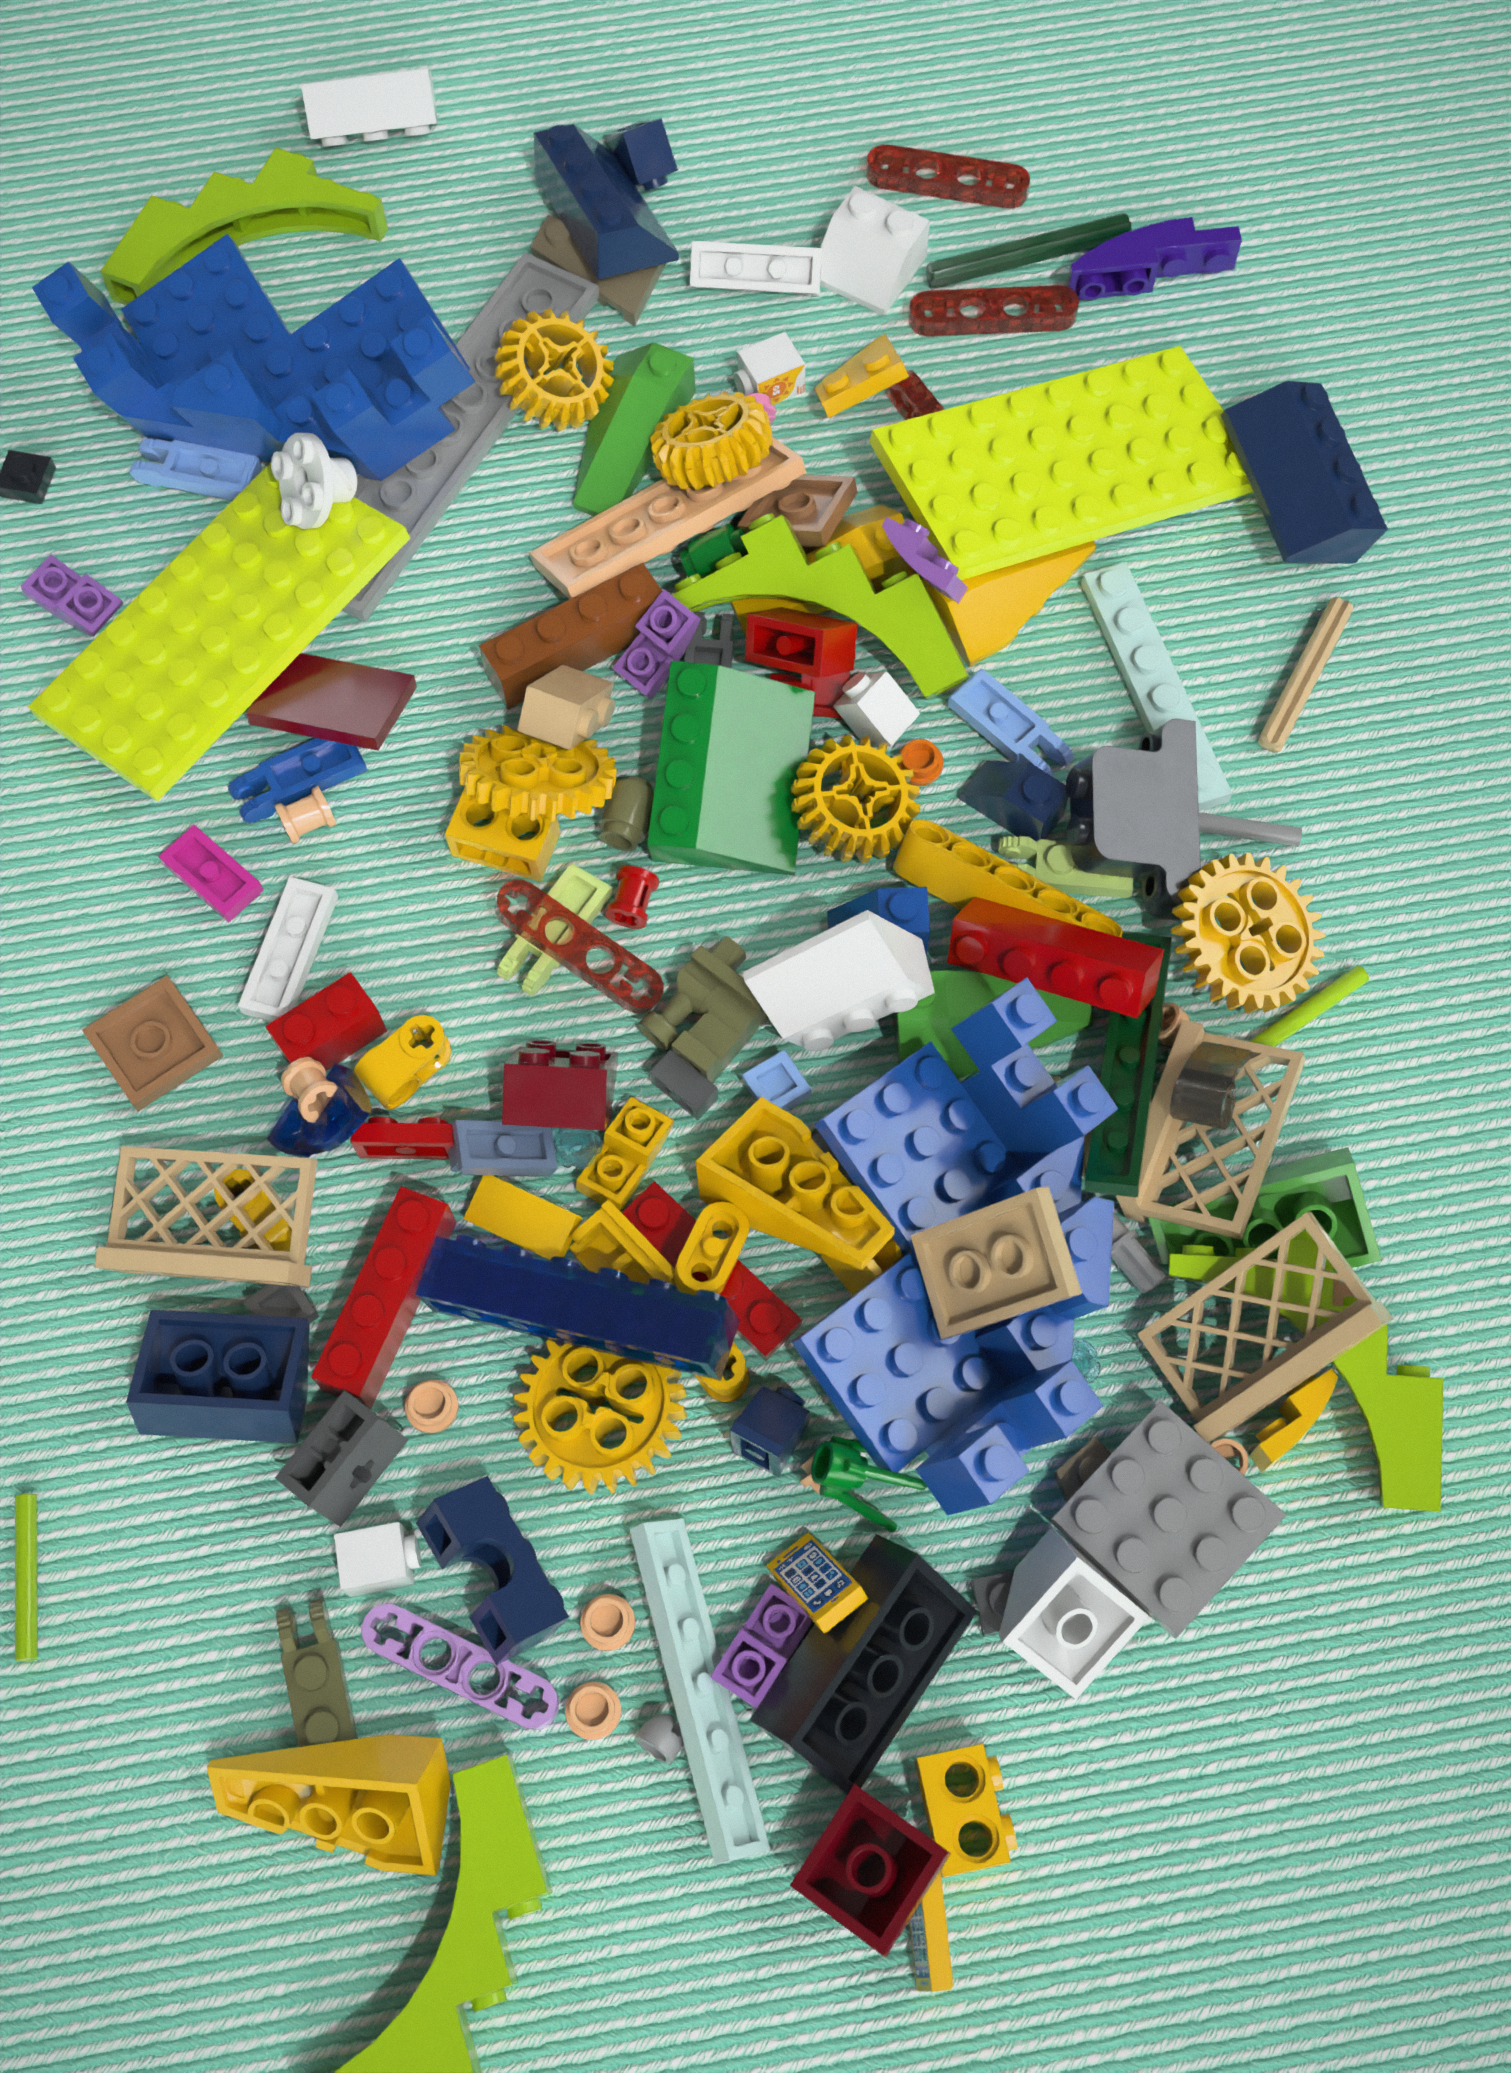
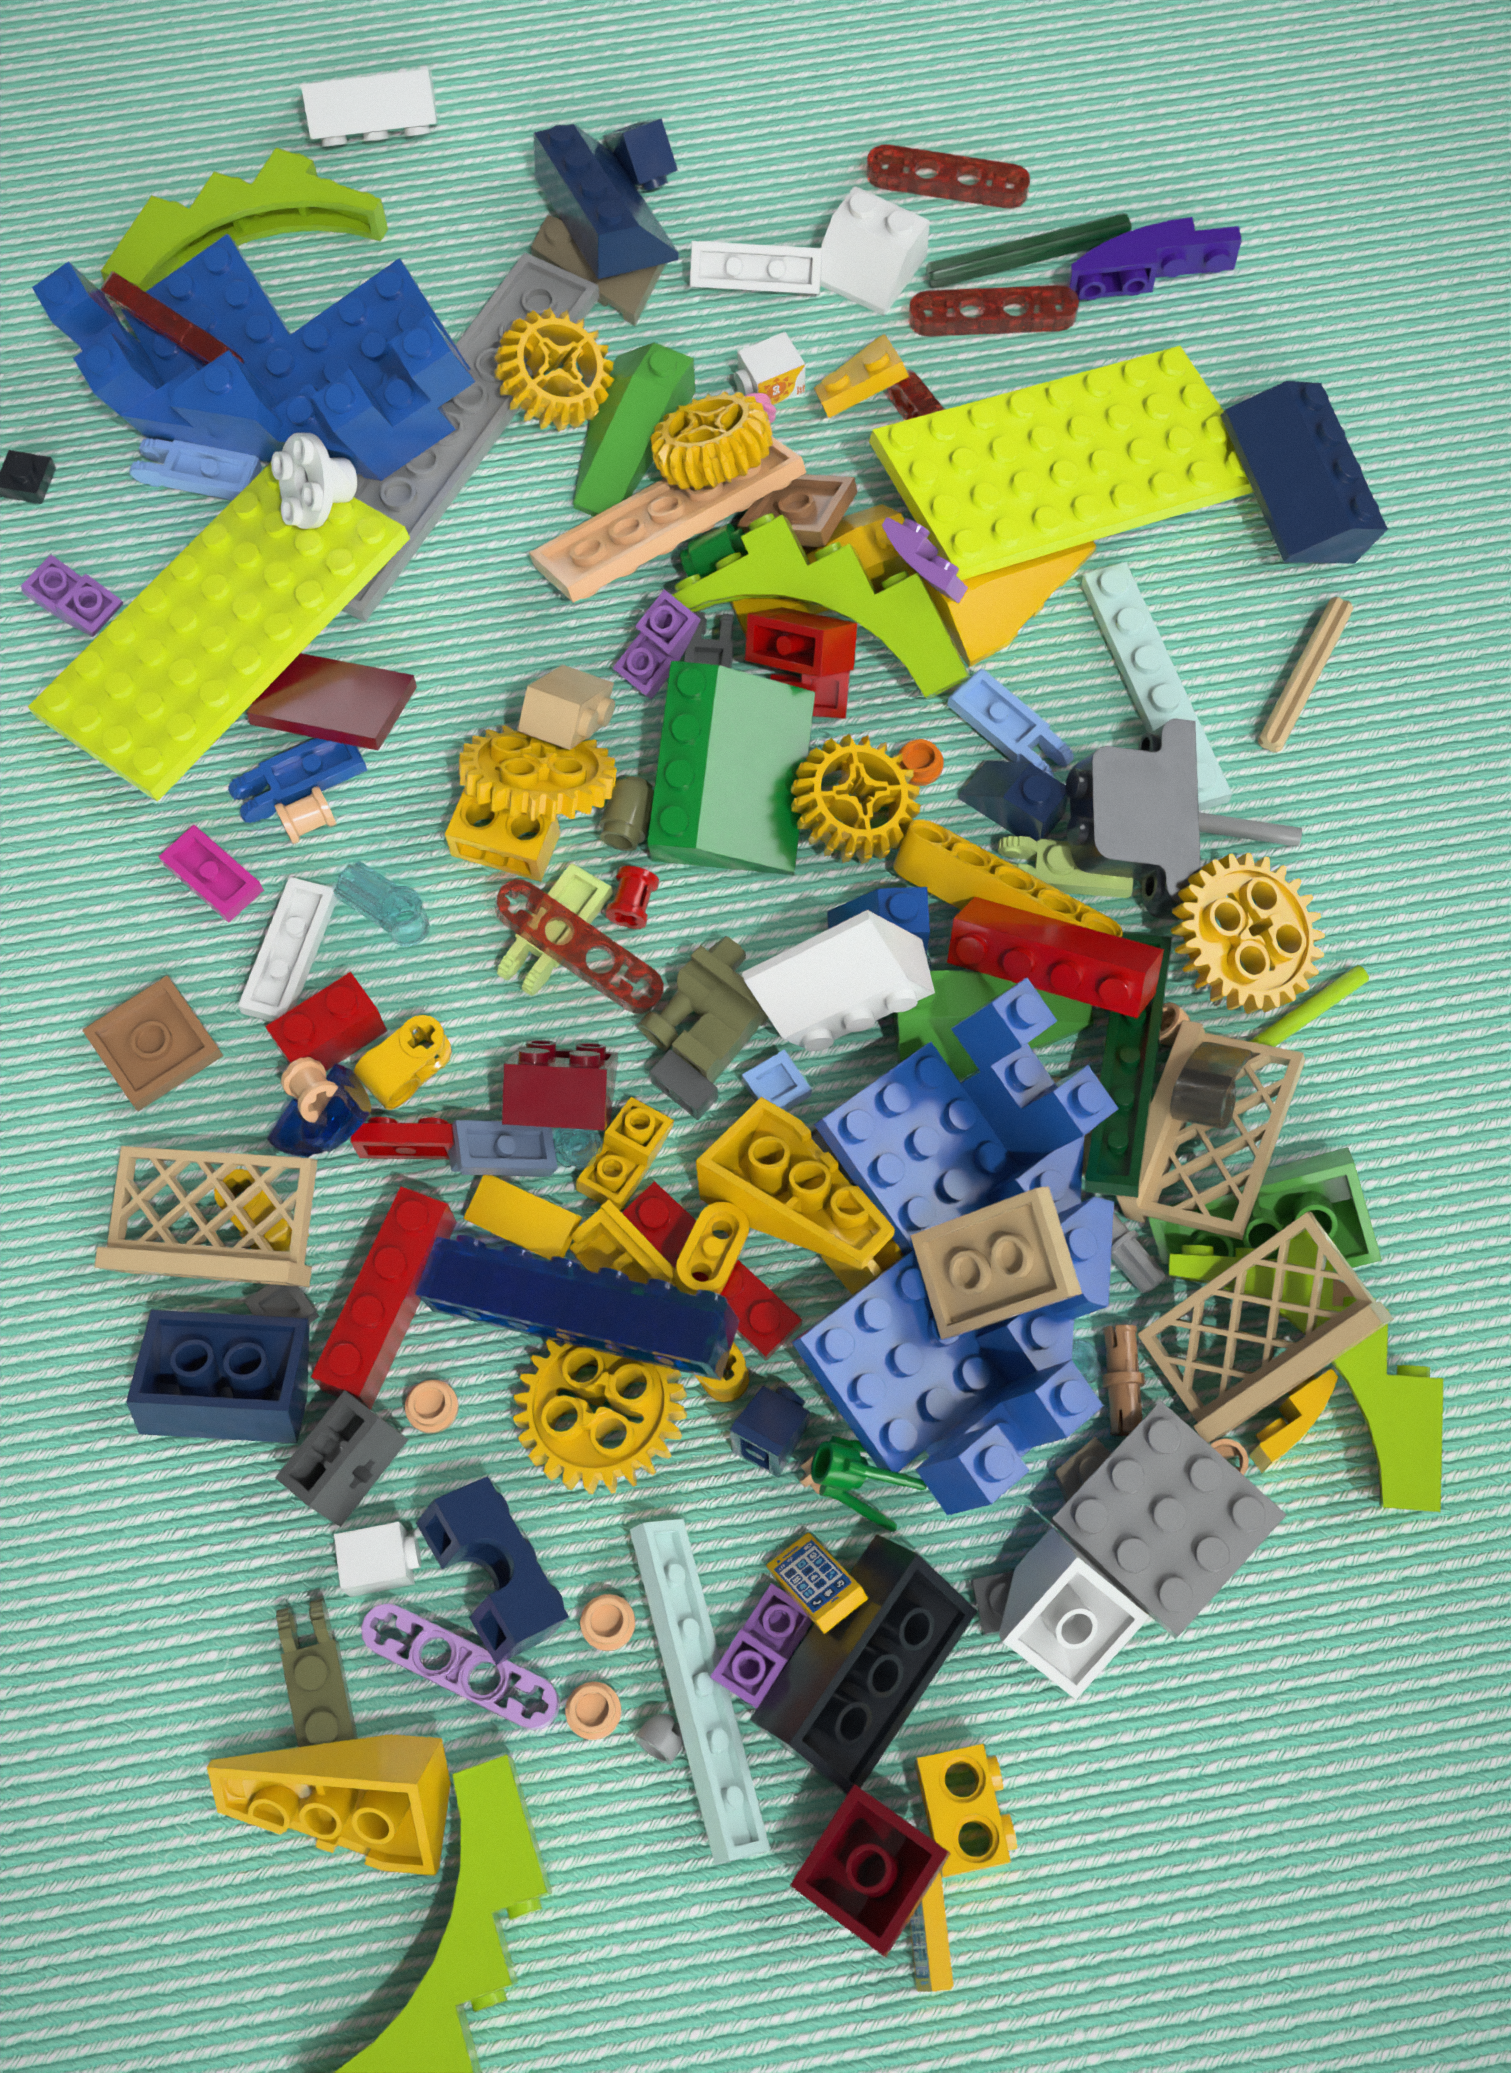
lime bar [15,1494,38,1662] -> none
dark orange brick [479,563,662,709] -> none
white brick [833,671,921,748] -> none
none -> clear red beam [99,271,245,365]
none -> clear light blue piece [333,861,430,946]
none -> medium nougat pin [1102,1324,1146,1436]

